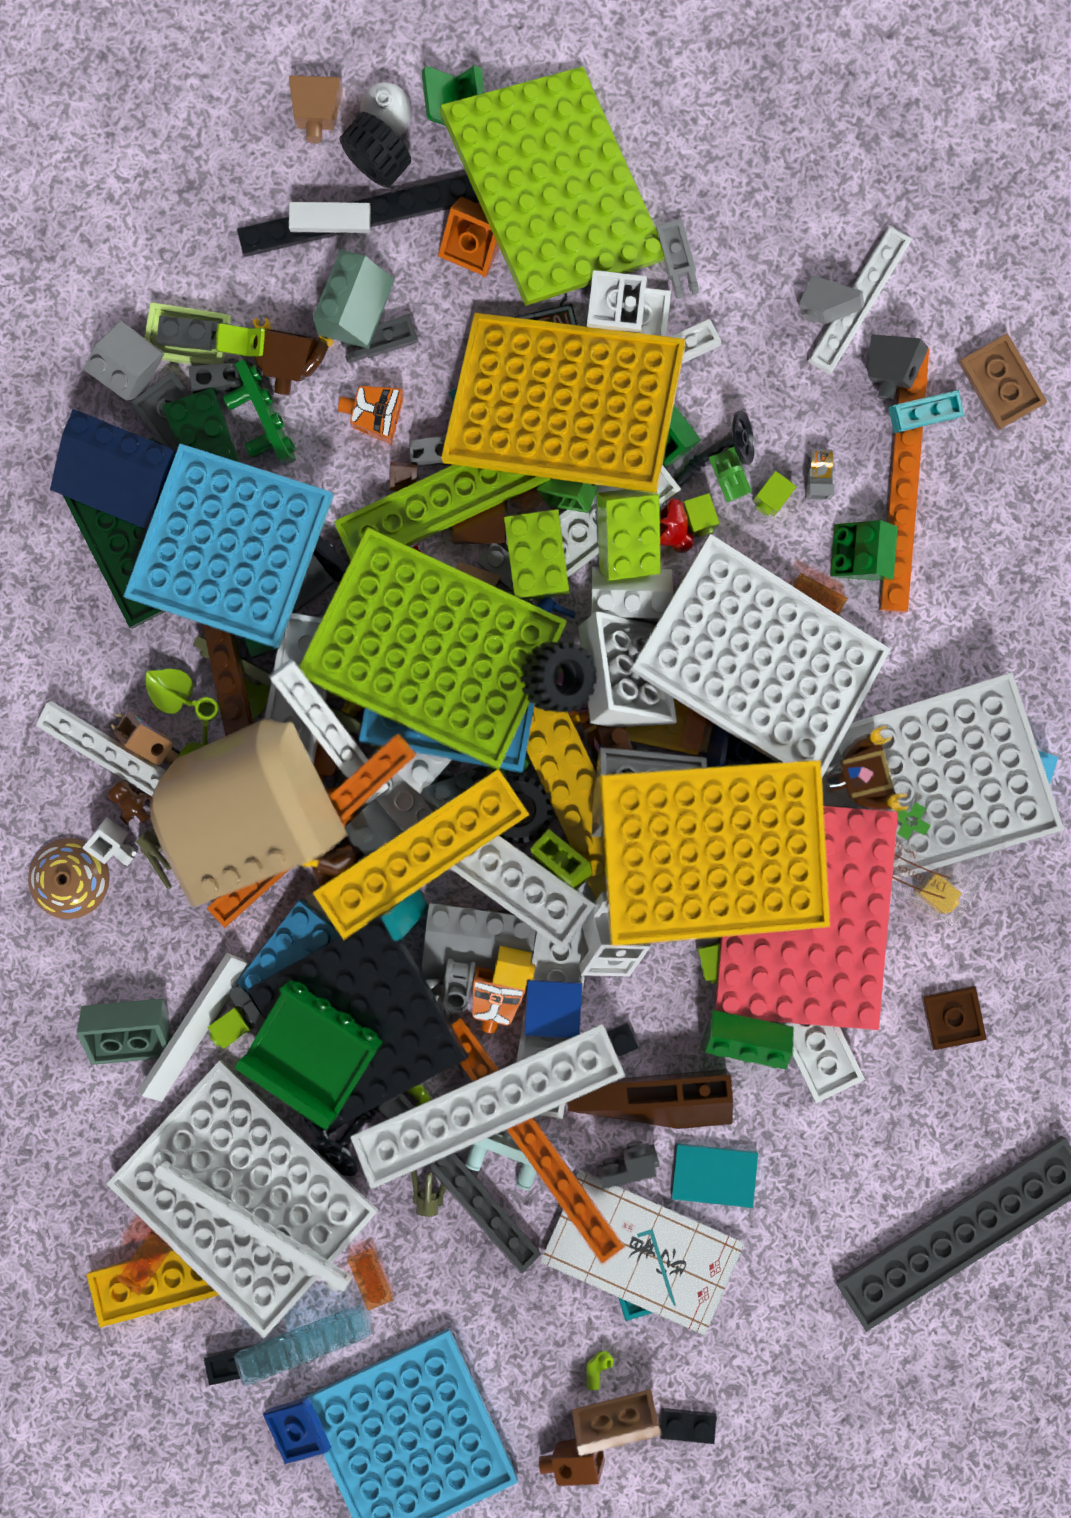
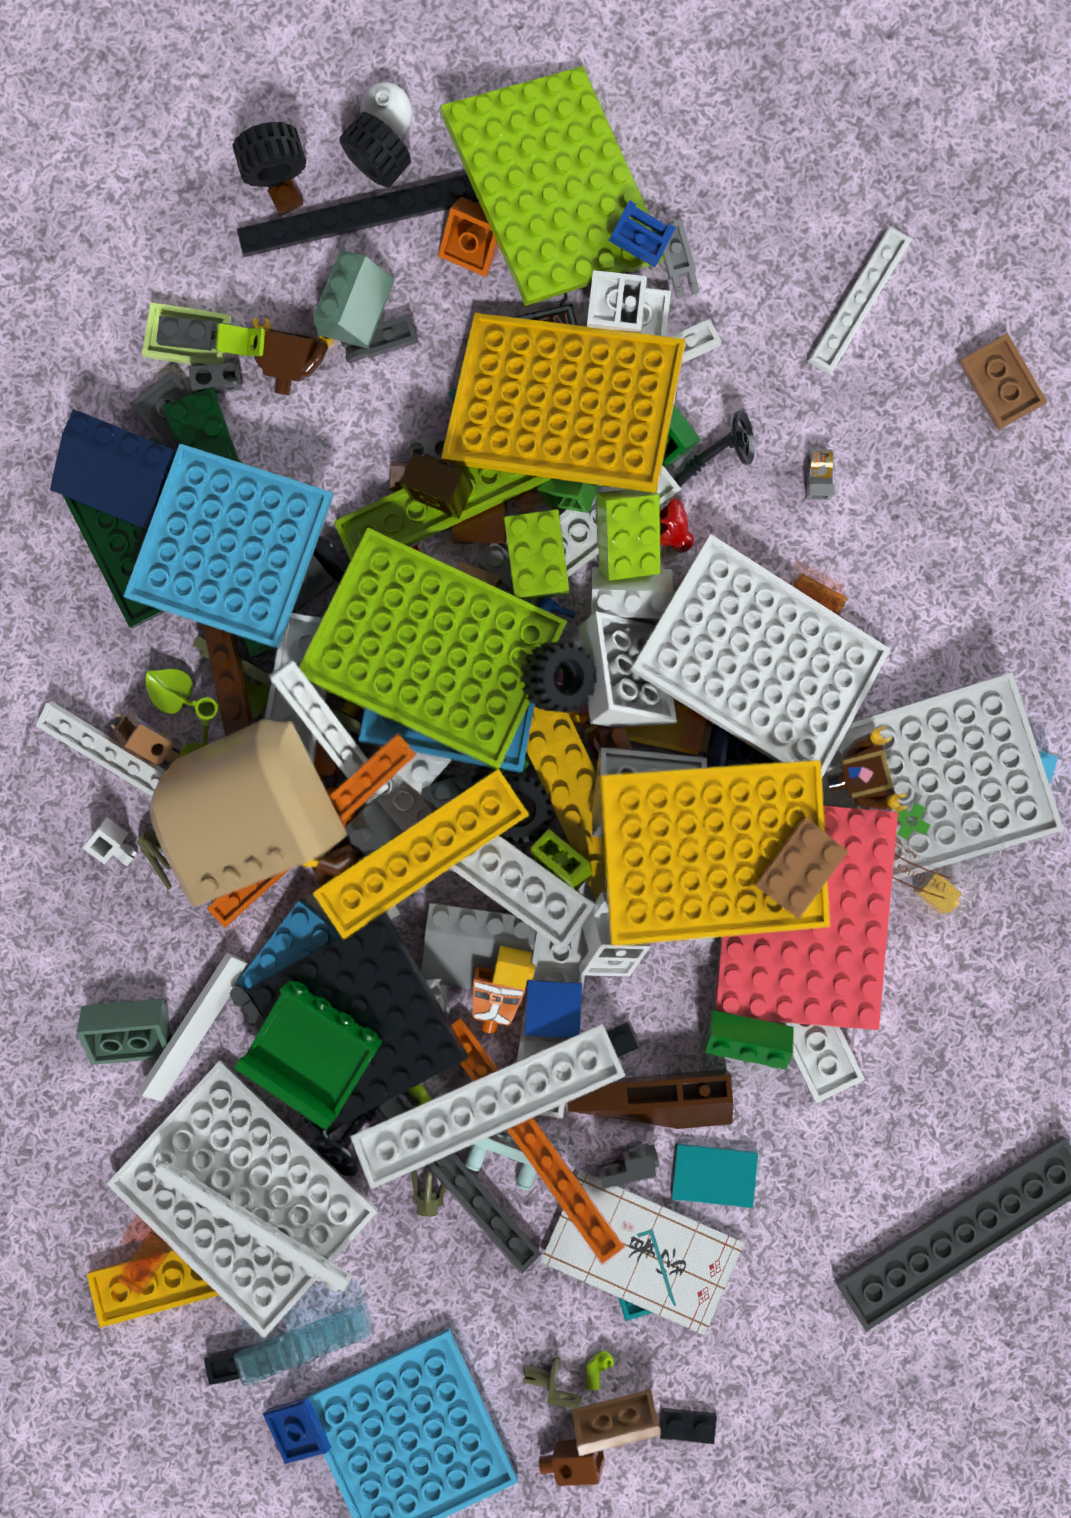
medium nougat dish [28,838,110,919] -> none
light grey slope [83,322,165,401] -> none
reddish brown piece [107,780,152,825] -> none
lime brick [208,1006,253,1049] -> none
green plate [223,359,296,464] -> none
medium nougat torso [289,75,343,143] -> none
white tile [289,202,371,233] -> none
torso [338,386,404,444] -> none
clear orange plate [347,1247,394,1311] -> none
teal tile [382,889,429,941] -> none
green bracket [421,65,485,126] -> none
light grey piece [444,958,476,1013] -> none
lime brick [683,493,720,538] -> none
lime brick [696,942,720,984] -> none
bright green hips [709,447,752,503] -> none
lime brick [753,471,797,517] -> none
light grey slope [799,275,865,324] -> none
green slope [830,520,898,581] -> none
dark grey torso [868,334,928,401] -> none
orange plate [879,349,930,613] -> none
teal tile [888,390,965,434] -> none
reddish brown tile [921,986,987,1050] -> none
none -> black tyre [232,122,307,187]
none -> reddish brown plate [267,179,304,216]
none -> dark brown brick [399,453,473,519]
none -> olive bracket [523,1357,582,1409]
none -> blue plate [608,200,676,267]
none -> medium nougat plate [753,817,848,919]

